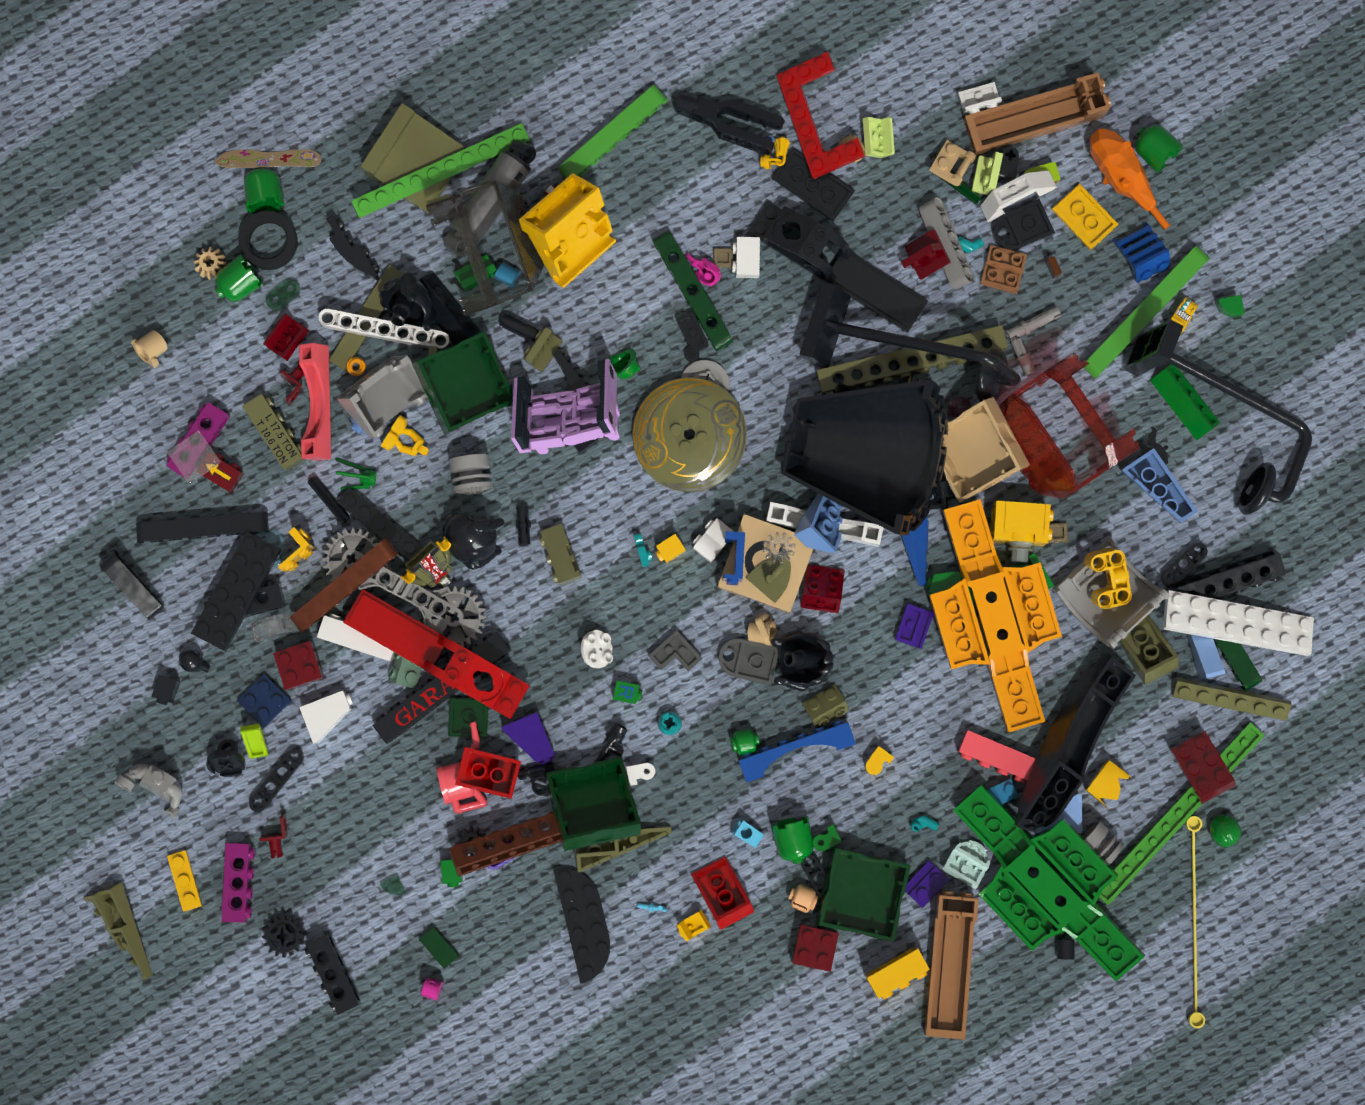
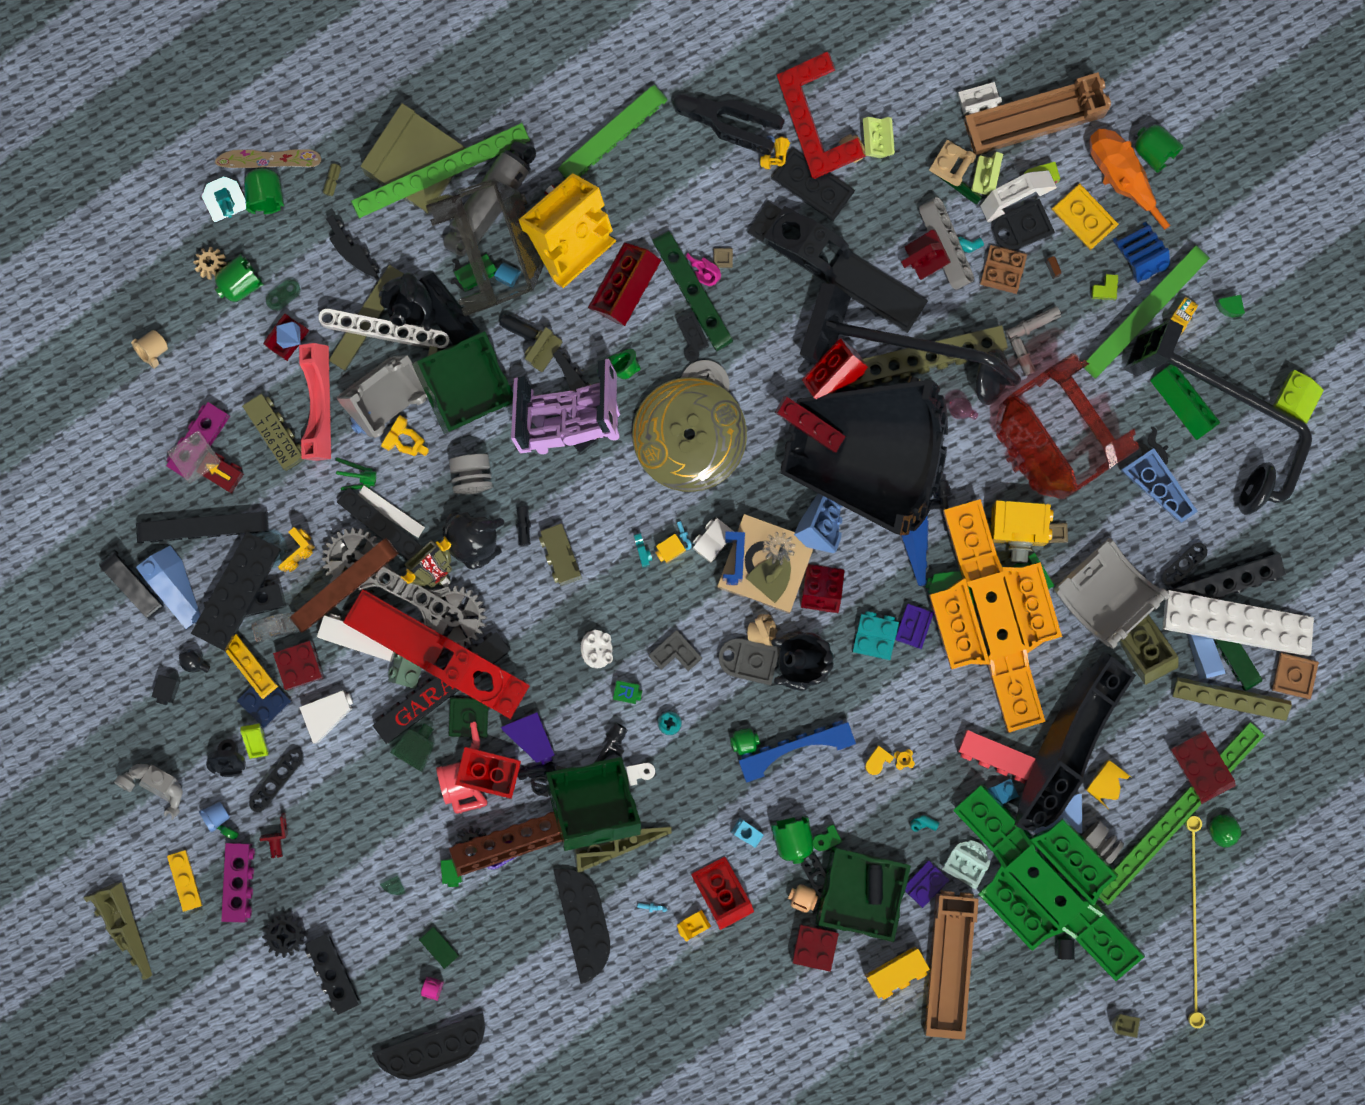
black tyre [238,211,298,270] -> none
dark red bracket [280,363,304,406] -> none
black axle [308,476,350,524] -> none
light orange plate [346,357,366,376] -> none
white brick [733,237,760,278] -> none
white arch [766,502,883,547] -> none
olive bracket [802,684,849,729] -> none
tan tile [943,397,1030,503] -> none
black piece [997,147,1019,184] -> none
yellow beam [1084,548,1132,609] -> none
none -> medium blue wedge [136,545,201,629]
none -> medium blue piece [199,802,230,833]
none -> piece [202,176,246,223]
none -> green piece [217,825,239,840]
none -> yellow plate [226,633,278,699]
none -> medium blue slope [277,322,301,348]
none -> olive piece [323,163,341,196]
none -> white sticker [358,486,425,538]
none -> black plate [372,1013,485,1080]
none -> clear green torso [390,723,435,772]
none -> dark red slope [588,242,661,326]
none -> medium azure hand [677,521,692,550]
none -> dark red plate [774,396,846,453]
none -> red slope [802,338,868,399]
none -> teal plate [853,611,899,660]
none -> black piece [867,864,883,905]
none -> yellow plate [894,749,915,770]
none -> lime piece [1091,274,1118,300]
none -> olive plate [1111,1014,1141,1038]
none -> medium nougat plate [1272,653,1319,700]
none -> lime slope [1273,370,1324,424]

